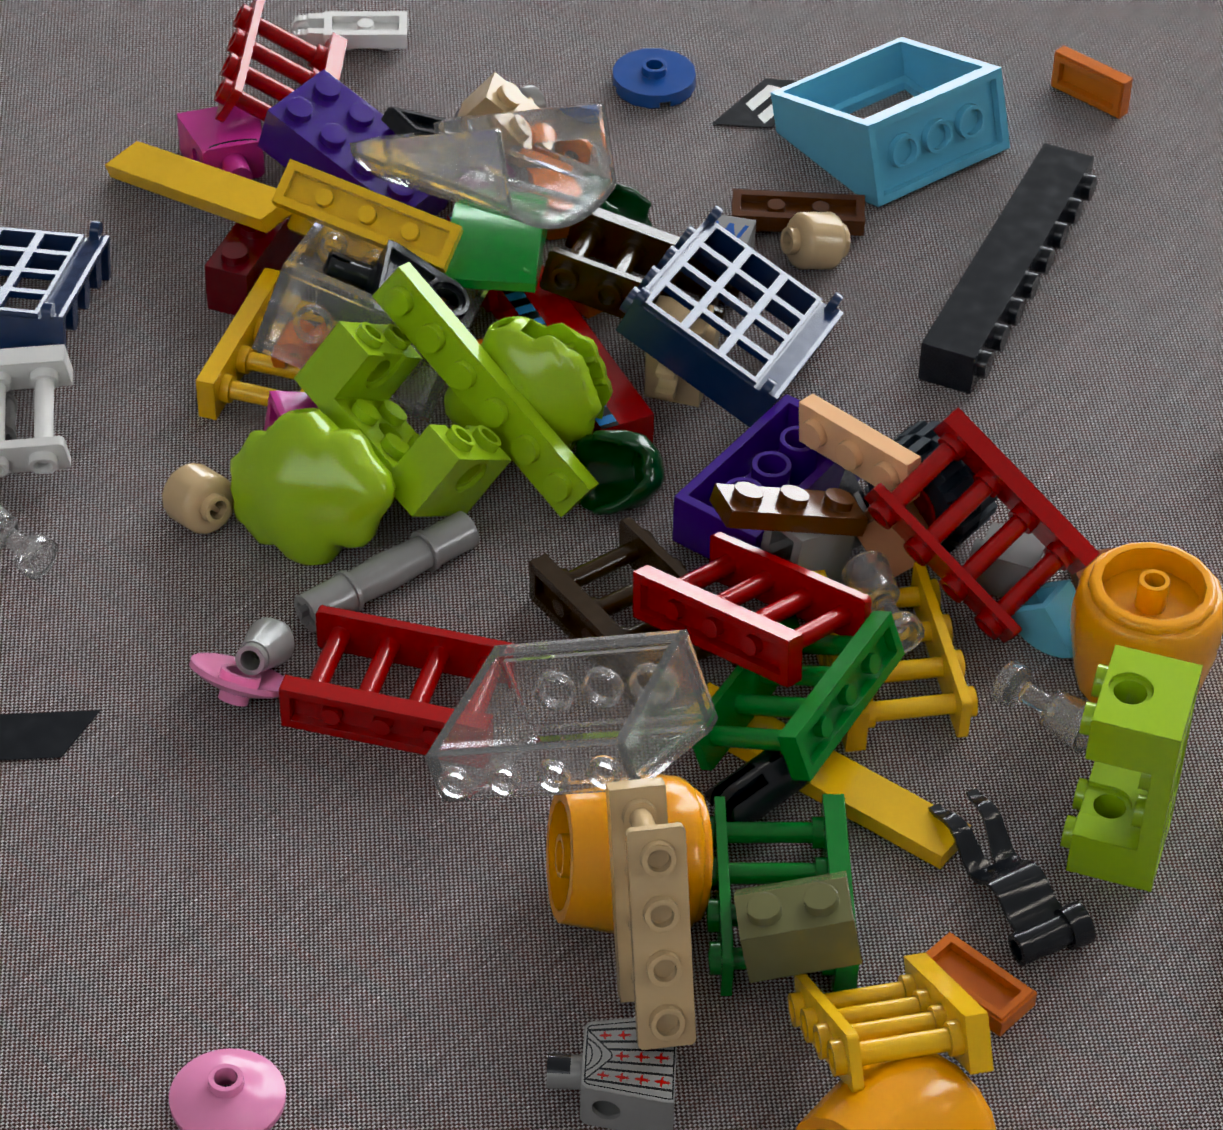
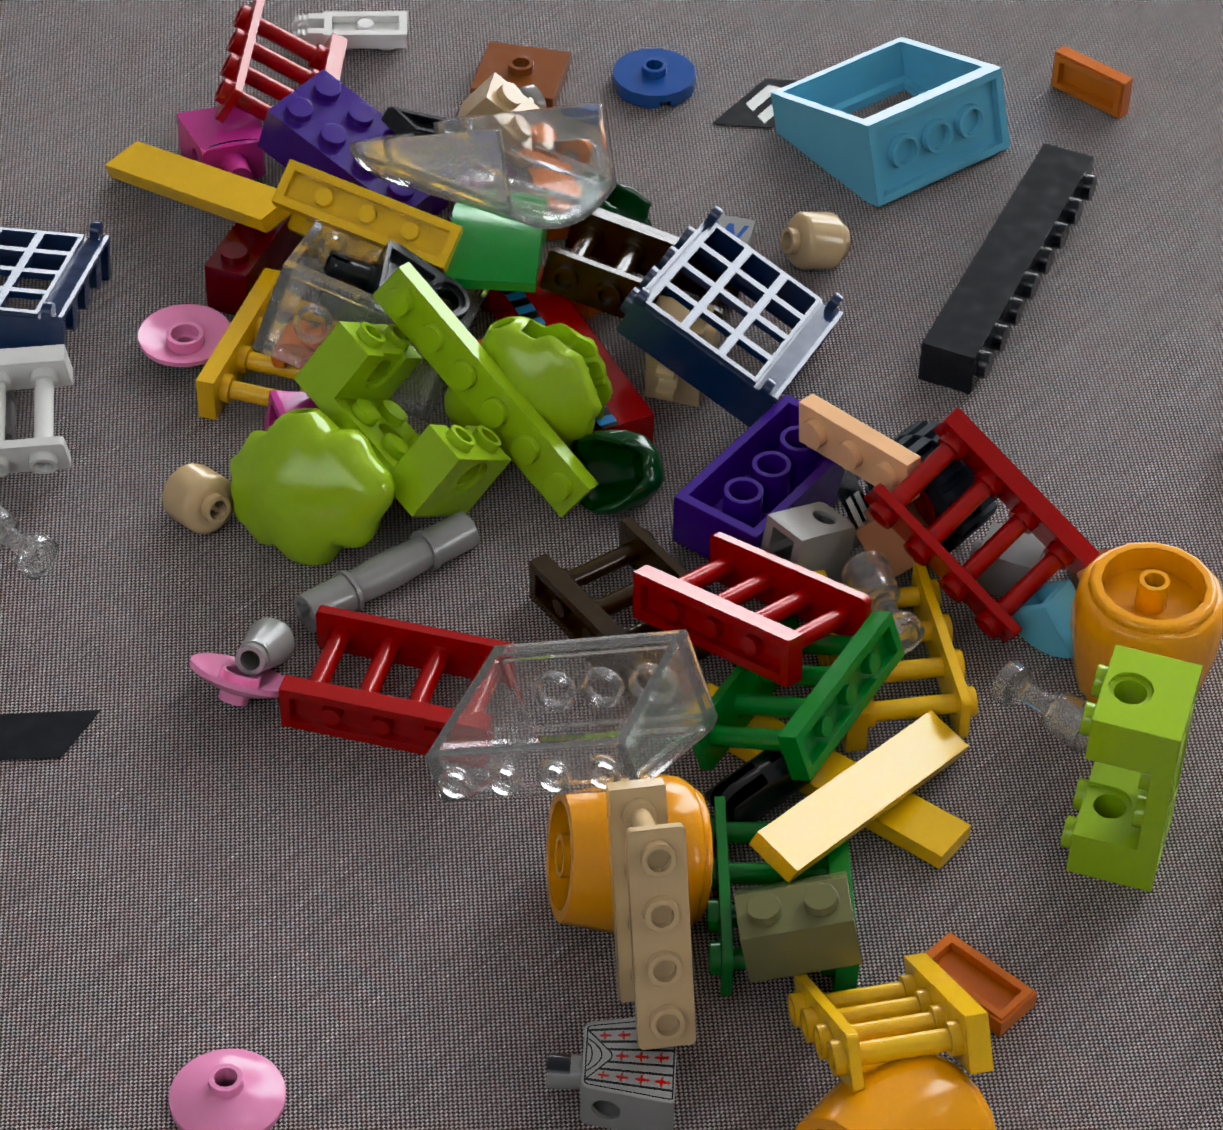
reddish brown plate [709,481,869,537] -> none
reddish brown plate [731,189,865,236] -> none
black flag [928,788,1096,966] -> none
none -> bright pink dish [138,304,230,367]
none -> dark orange plate [470,41,571,110]
none -> tile [749,710,969,883]

